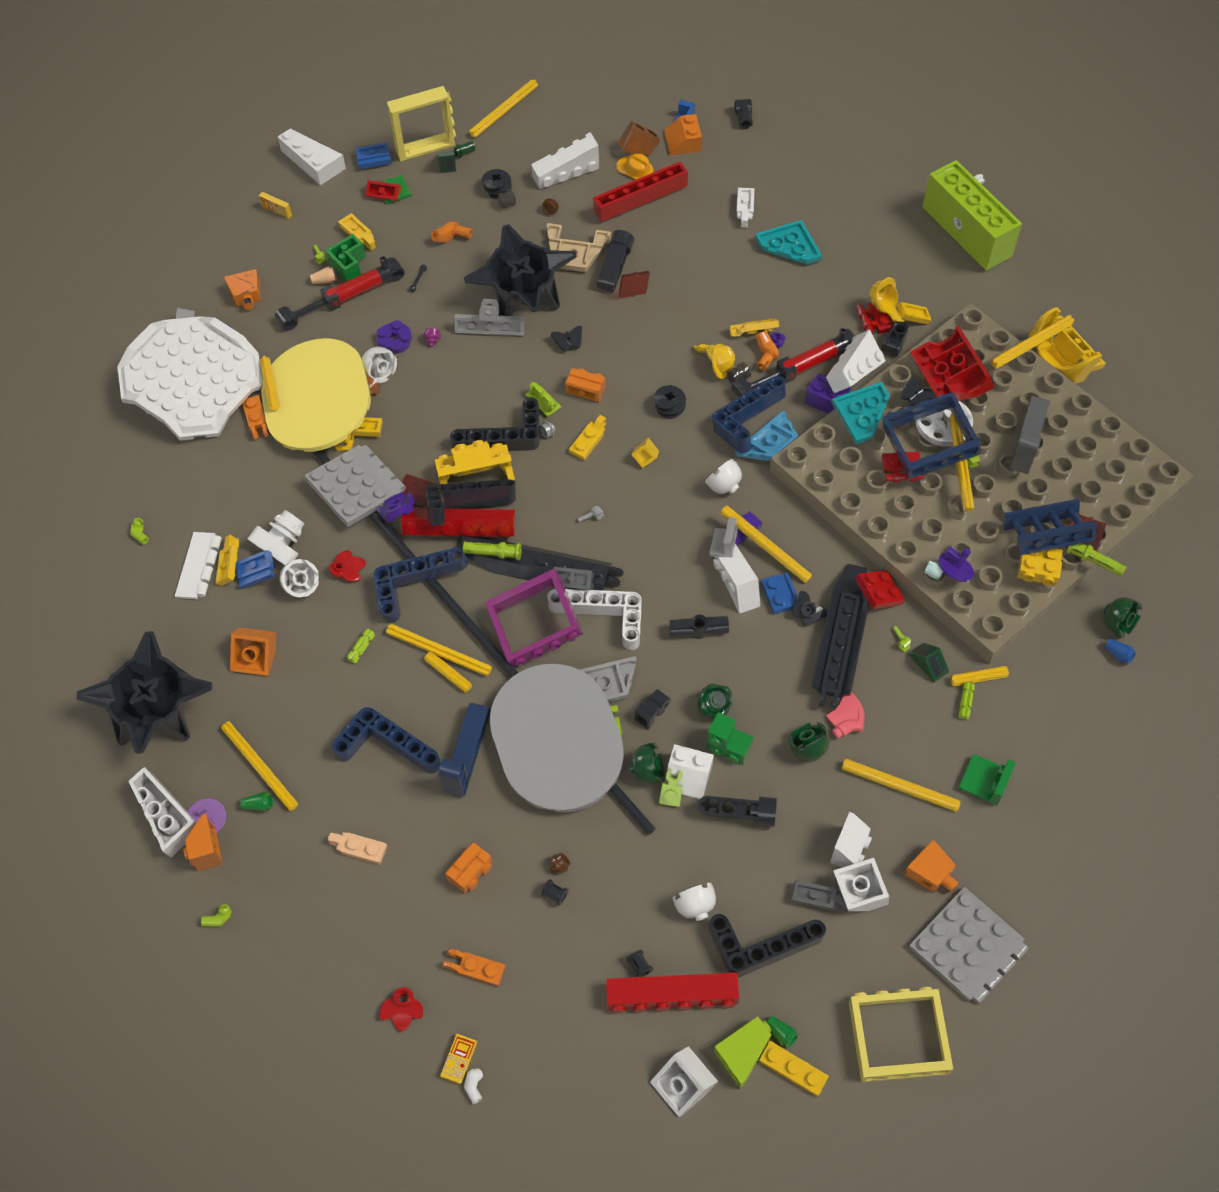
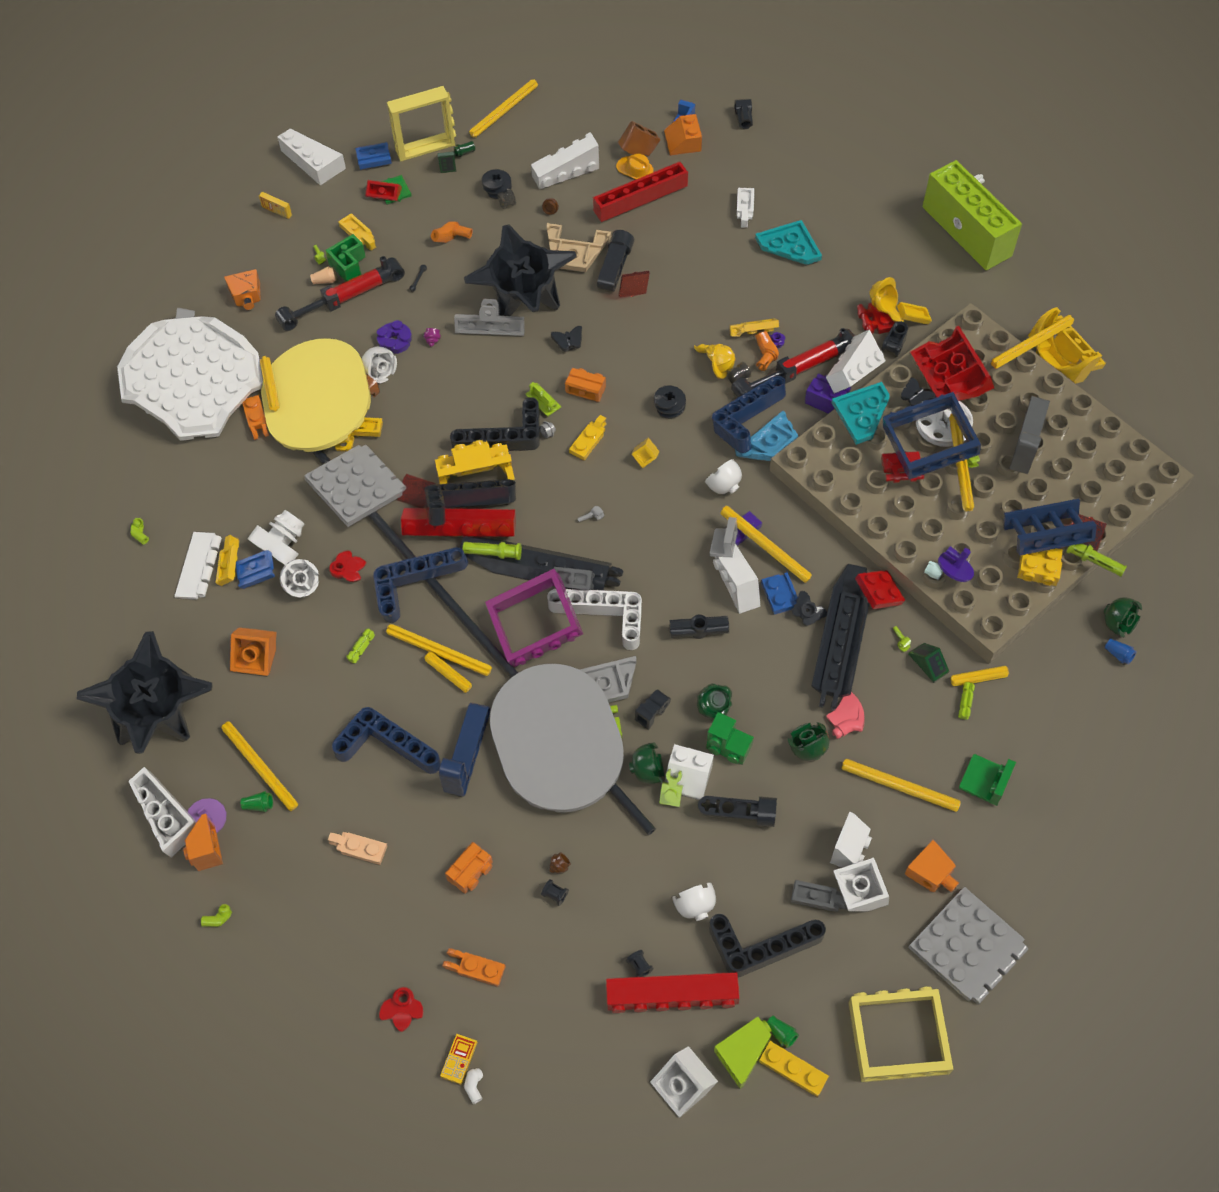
dark purple plate [378,492,415,522] -> none

